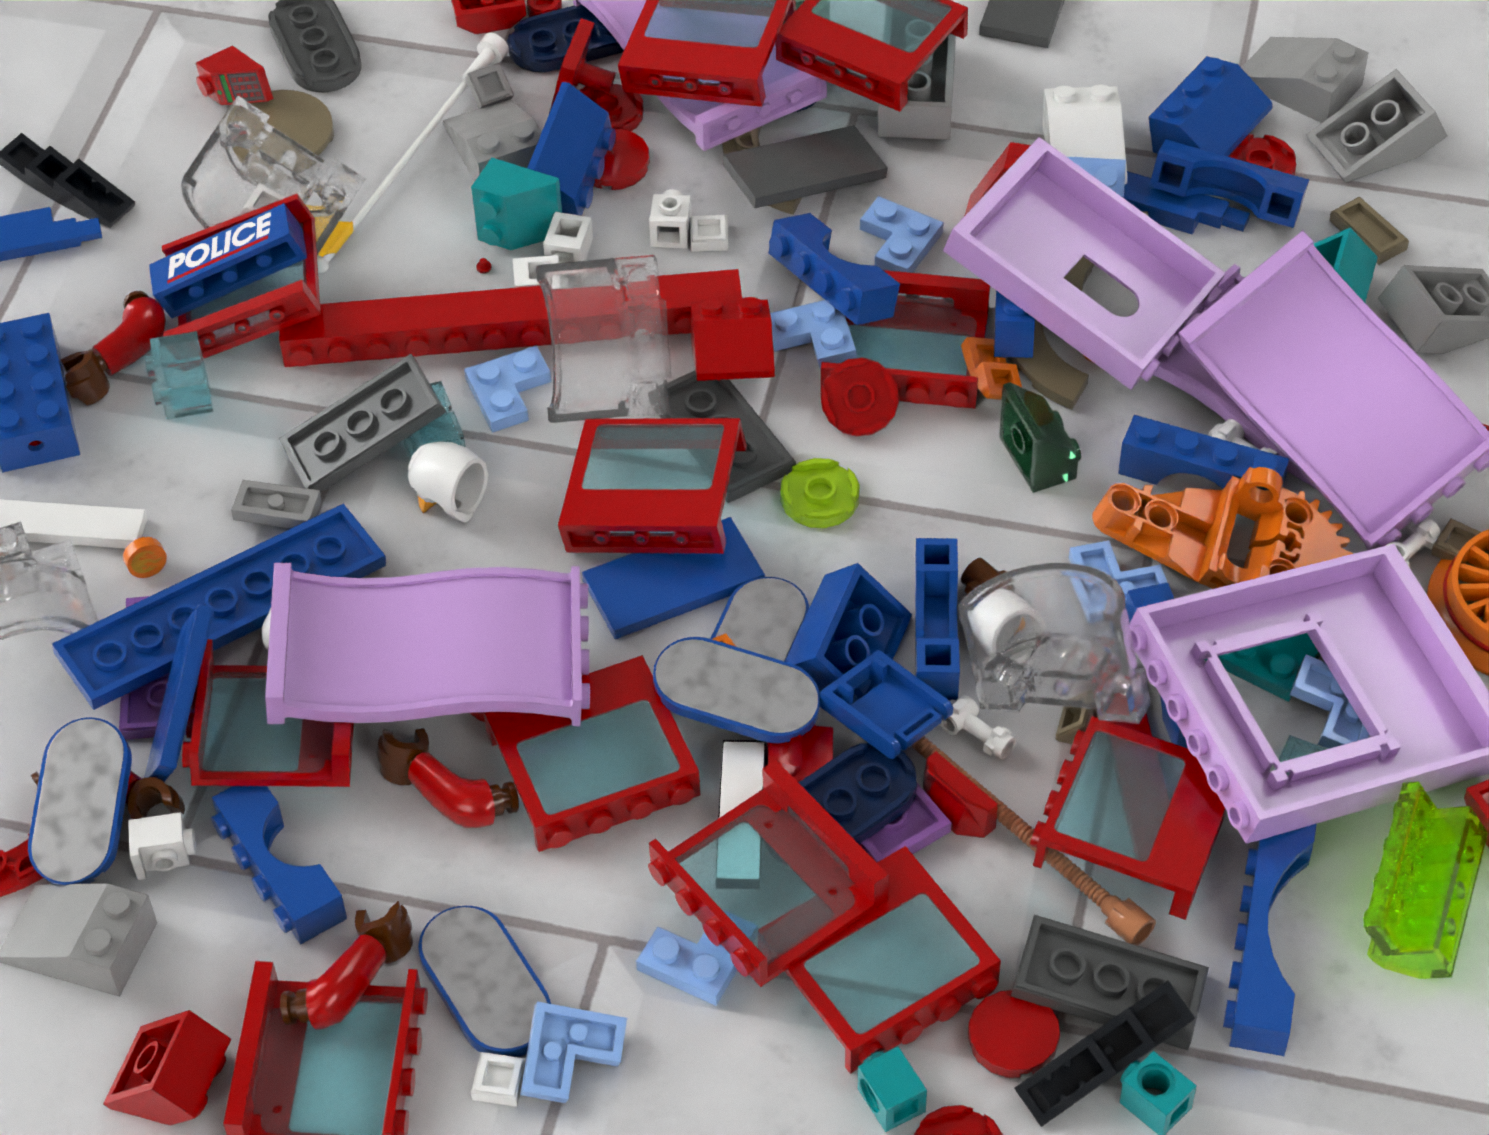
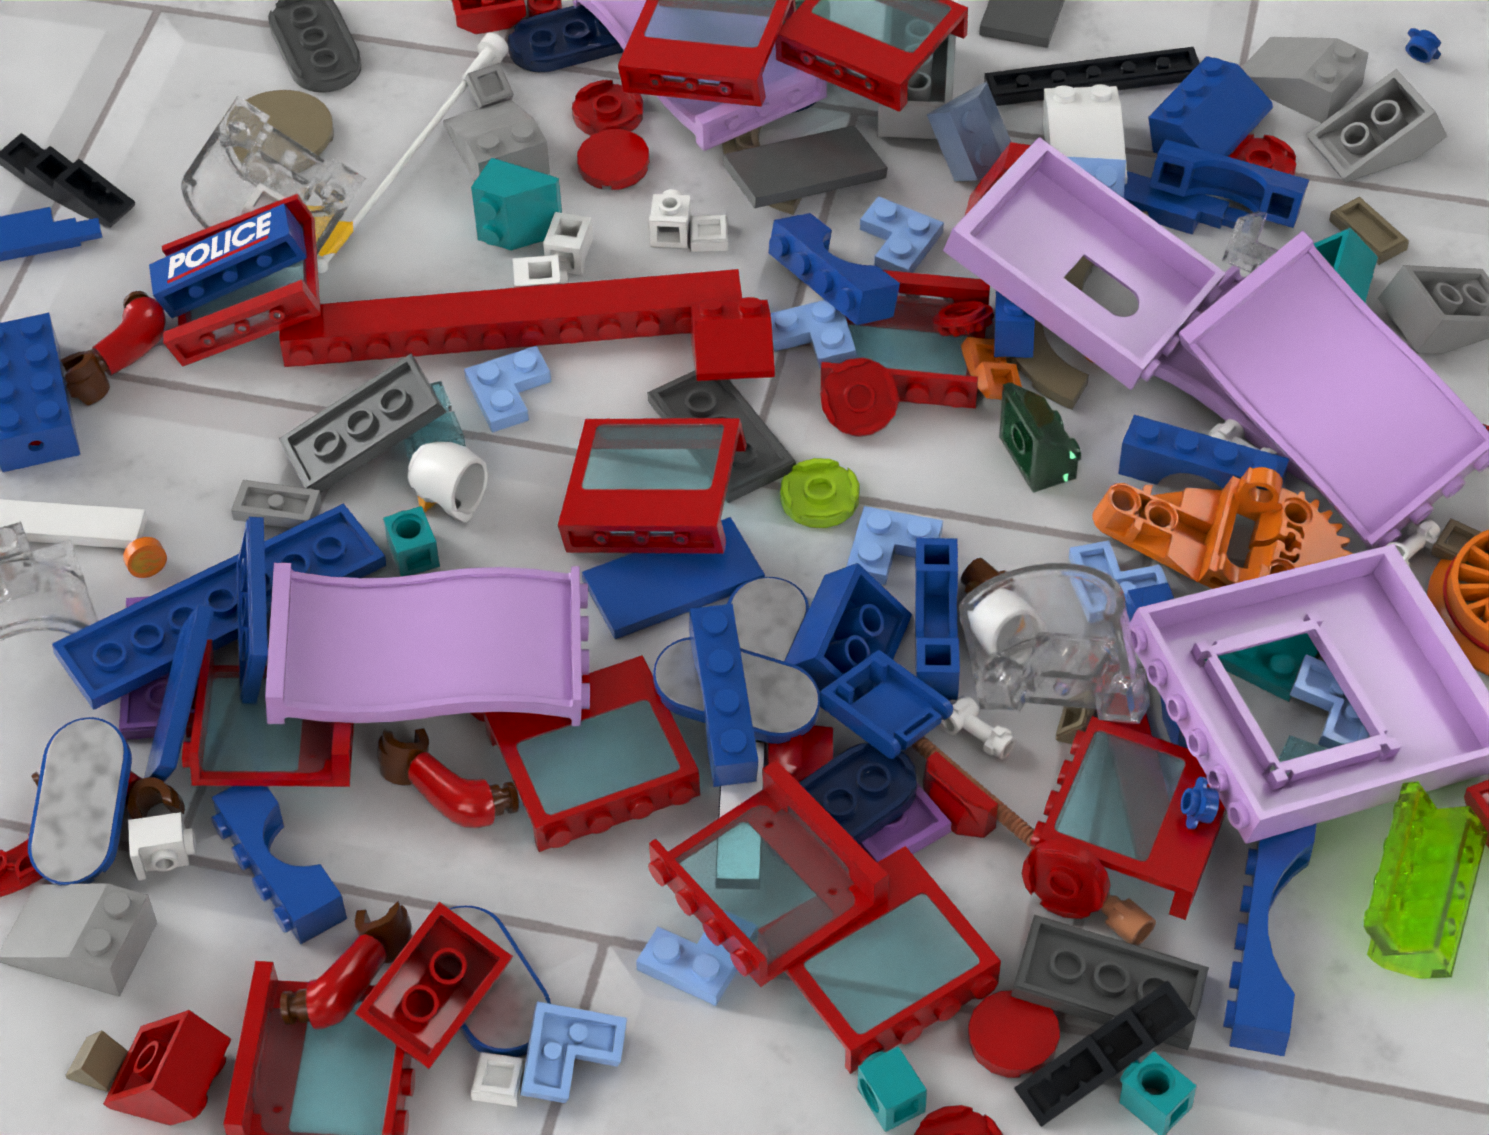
clear light blue piece [145,331,213,419] -> none
red slope [195,45,274,105] -> none
red piece [476,258,492,273] -> none
blue slope [527,82,616,216] -> none
clear piece [536,255,672,423] -> none
red tile [549,18,616,113] -> none
none -> dark tan slope [65,1030,128,1092]
none -> blue tile [236,516,268,704]
none -> red slope [354,902,513,1069]
none -> teal brick [383,506,440,576]
none -> blue arch [689,603,759,787]
none -> light blue plate [846,506,943,585]
none -> sand blue slope [927,82,1011,181]
none -> red gear [932,301,994,337]
none -> black tile [984,47,1200,106]
none -> red tile [1021,839,1111,919]
none -> blue plate [1181,777,1219,830]
none -> clear panel [1222,211,1278,273]
none -> blue plate [1405,28,1441,63]

